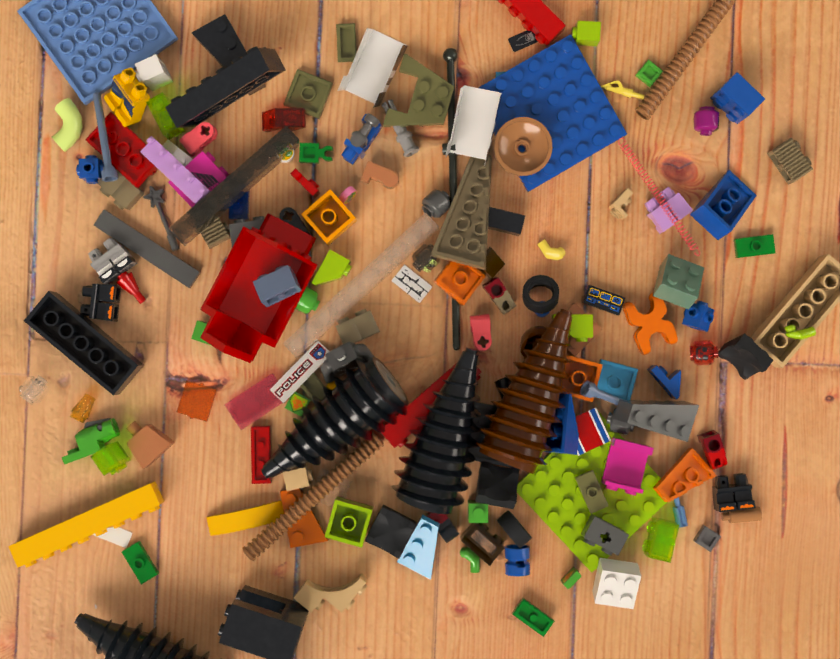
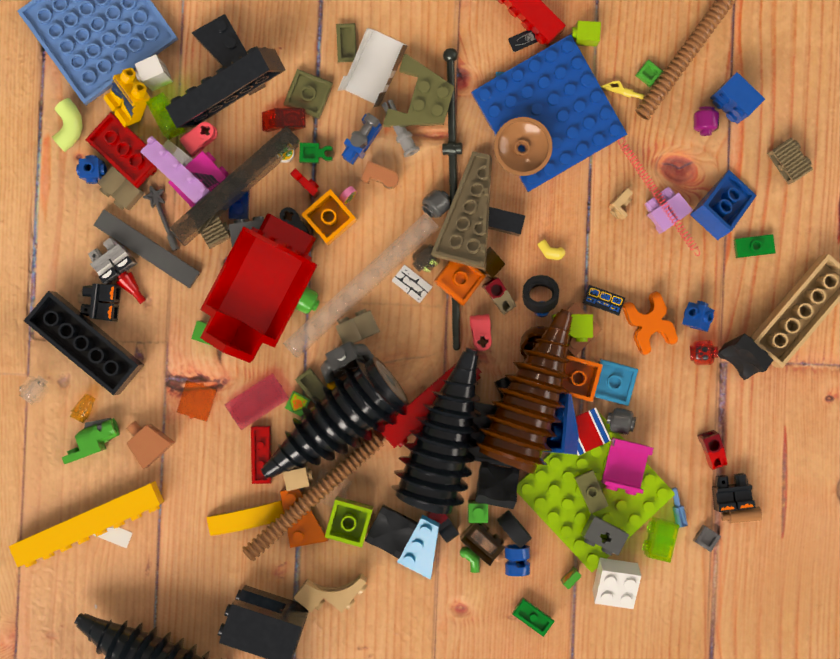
clear neon green brick [90,441,131,476] -> none
sand blue piece [93,92,118,182] -> none
green plate [122,541,159,585] -> none
sand blue brick [253,265,302,307] -> none
white sticker [270,341,330,403] -> none
lime slope [311,250,352,286] -> none
white sticker [445,85,502,166] -> none
sand blue piece [580,381,623,405] -> none
dark grey wedge [613,400,699,442] -> none
blue slope [647,365,681,400] -> none
sand green brick [653,254,704,310] -> none
orange wing [653,448,717,502] -> none
lime arm [785,324,816,340] -> none

